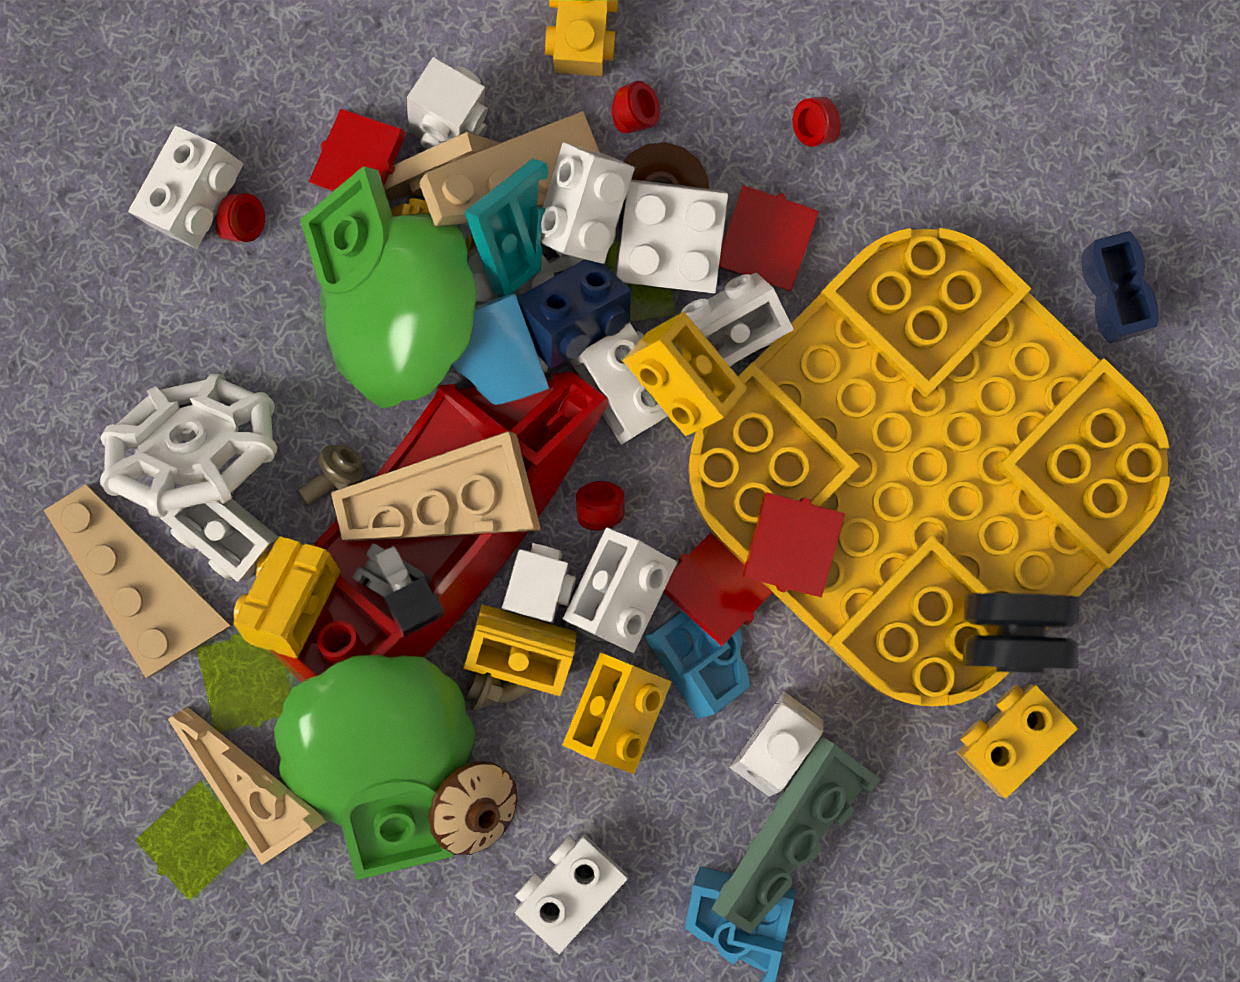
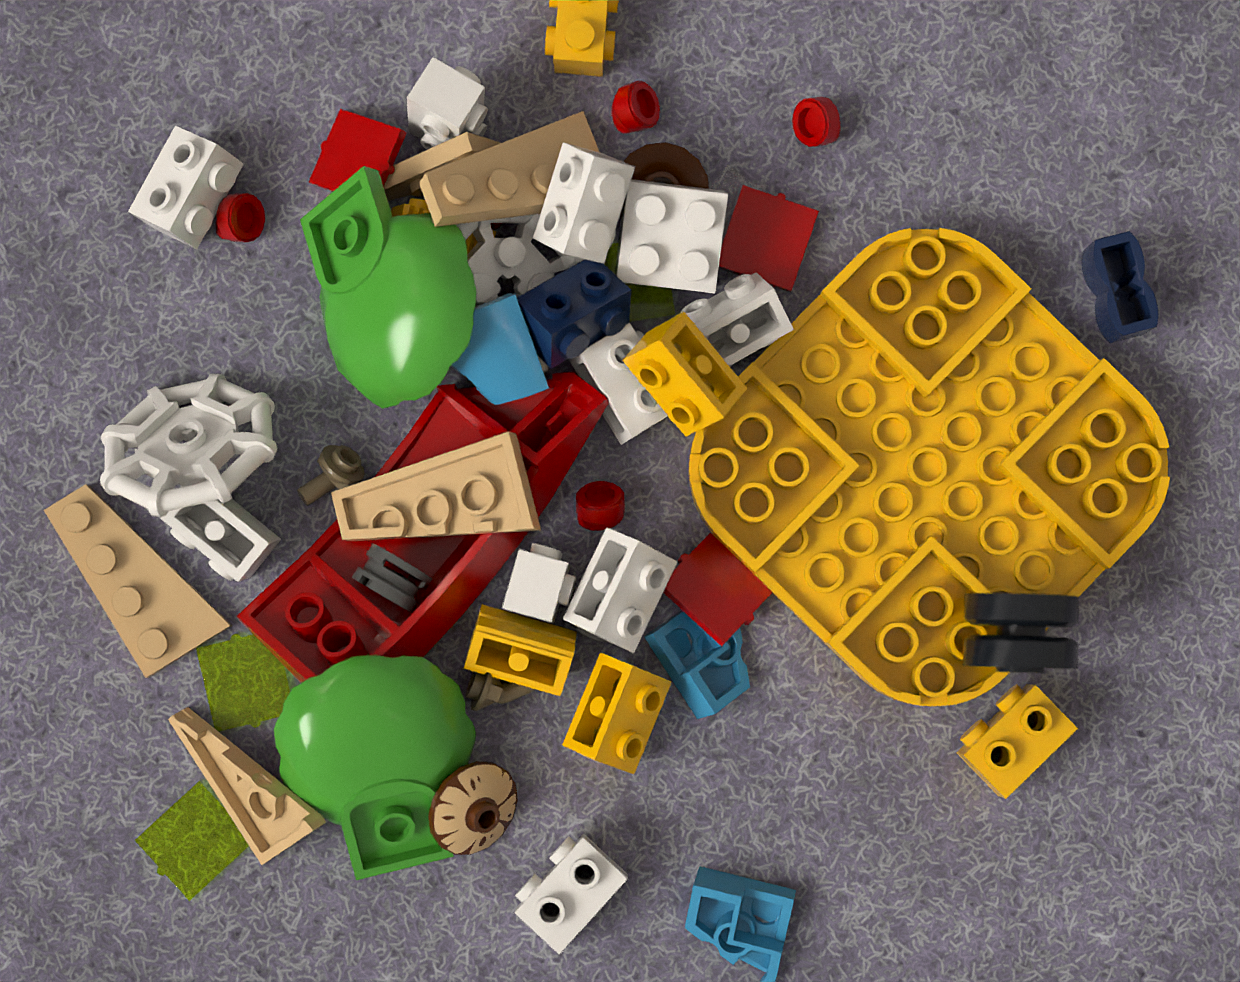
yellow brick [233,536,341,659] -> none
black piece [376,546,444,638] -> none
teal wing [464,158,549,296] -> none
sand green wing [711,736,881,934] -> none
white torso [729,691,824,797] -> none
red piece [742,492,845,598] -> none

